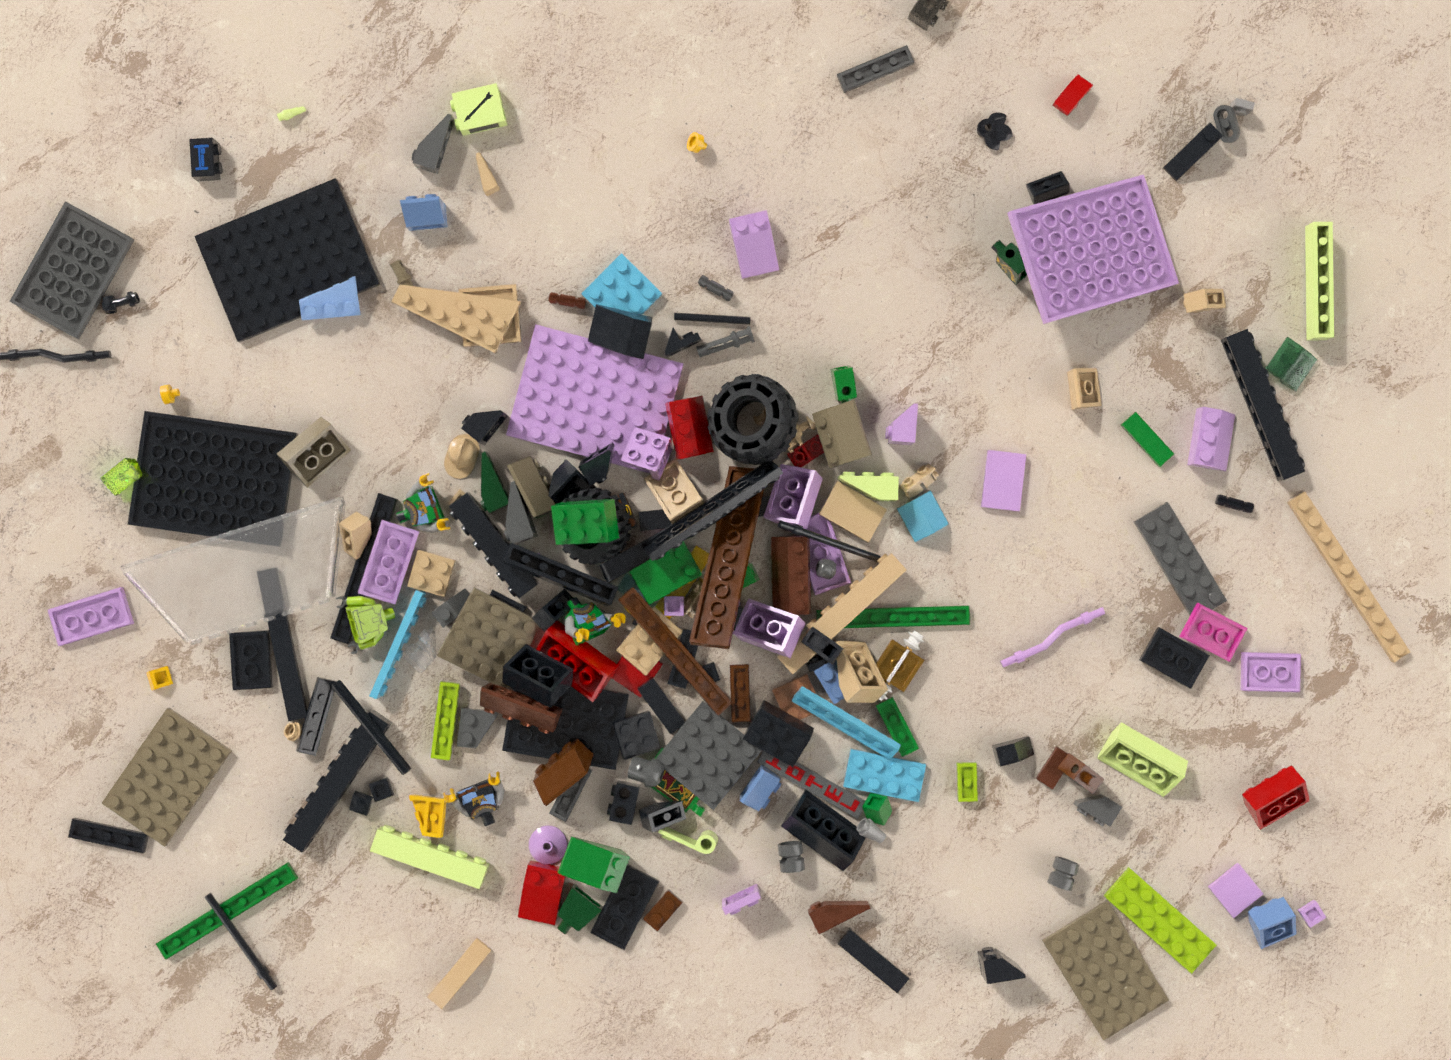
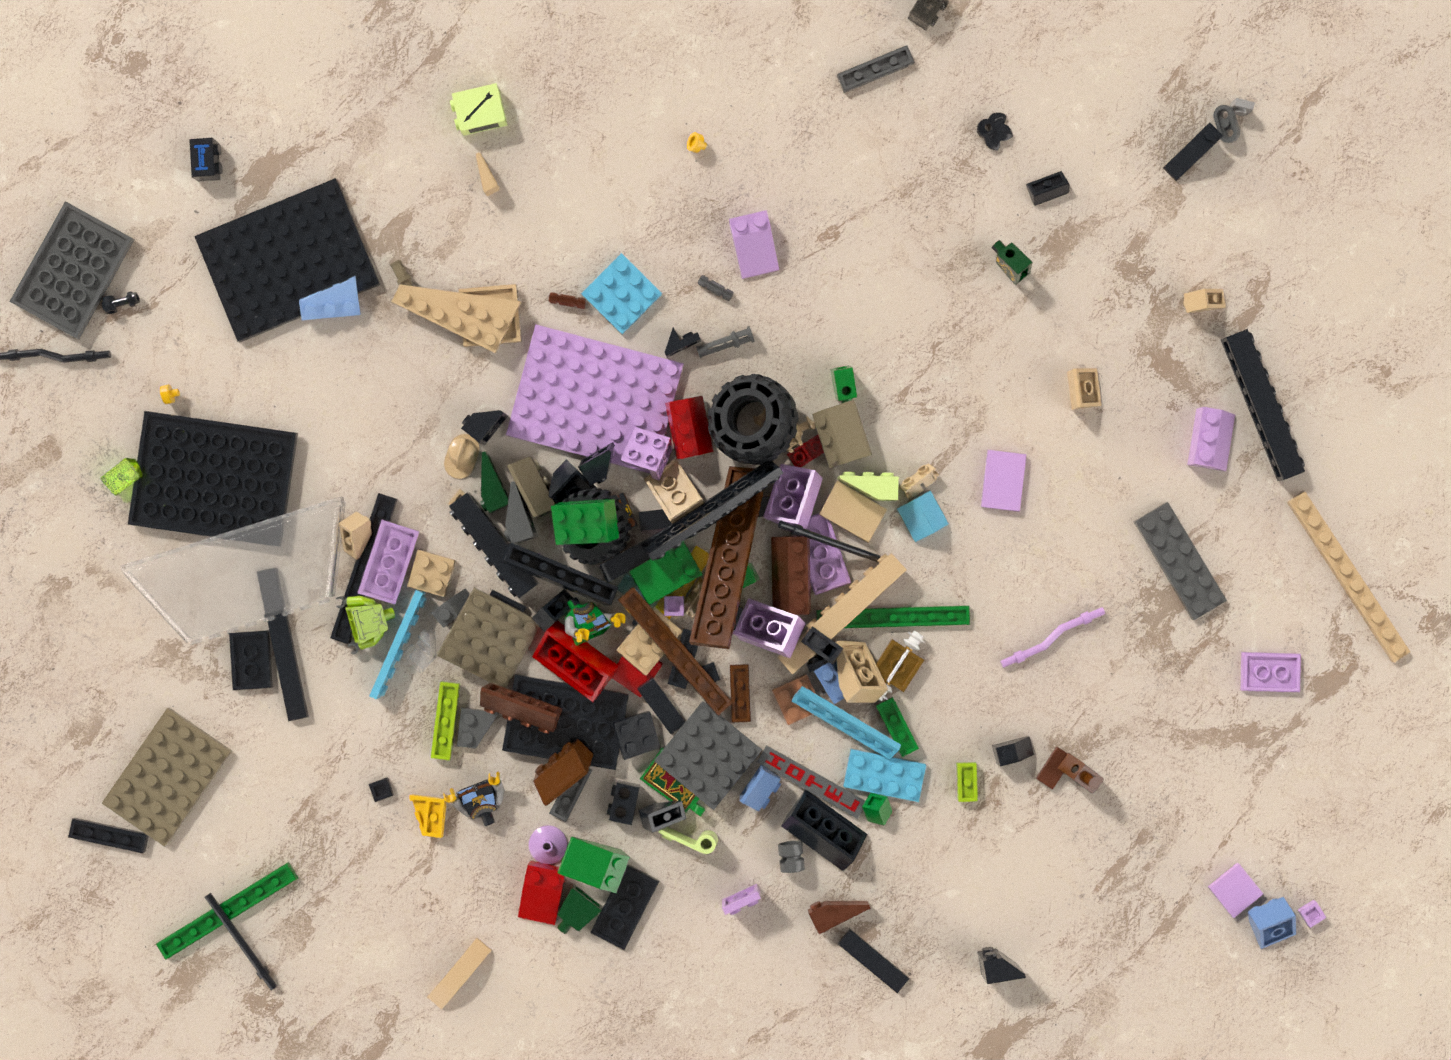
lavender tile [48,587,134,646] -> none
yellow slope [146,666,173,691] -> none
yellowish green piece [277,106,306,121] -> none
dark tan slope [277,417,351,488] -> none
black brick [283,710,393,853] -> none
tan plate [284,722,302,741] -> none
tile [296,677,336,756] -> none
black axle [332,680,411,775] -> none
black plate [349,790,373,816] -> none
yellowish green brick [370,825,490,889] -> none
torso [396,473,450,533] -> none
medium blue slope [400,194,448,231] -> none
dark grey slope [412,114,454,174] -> none
black brick [502,644,574,708] -> none
black slope [588,304,652,359] -> none
dark grey piece [628,756,664,787] -> none
reddish brown plate [643,889,683,932] -> none
black bar [674,313,751,325] -> none
black brick [743,700,814,767] -> none
dark grey piece [816,559,836,579] -> none
light grey cone [857,818,886,844] -> none
lavender slope [885,403,918,445] -> none
lavender plate [1007,174,1179,324] -> none
dark tan plate [1042,900,1169,1041] -> none
dark grey wheel [1047,856,1080,891] -> none
red slope [1052,74,1093,116] -> none
dark grey slope [1073,794,1122,827] -> none
yellowish green slope [1097,722,1188,797] -> none
lime plate [1103,867,1217,974] -> none
green tile [1121,412,1174,467] -> none
black plate [1139,627,1210,689] -> none
dark pink tile [1179,603,1248,662] -> none
black axle [1215,494,1254,513] -> none
red slope [1242,765,1310,830] -> none
clear green slope [1266,337,1317,392] -> none
yellowish green brick [1305,222,1334,341] -> none

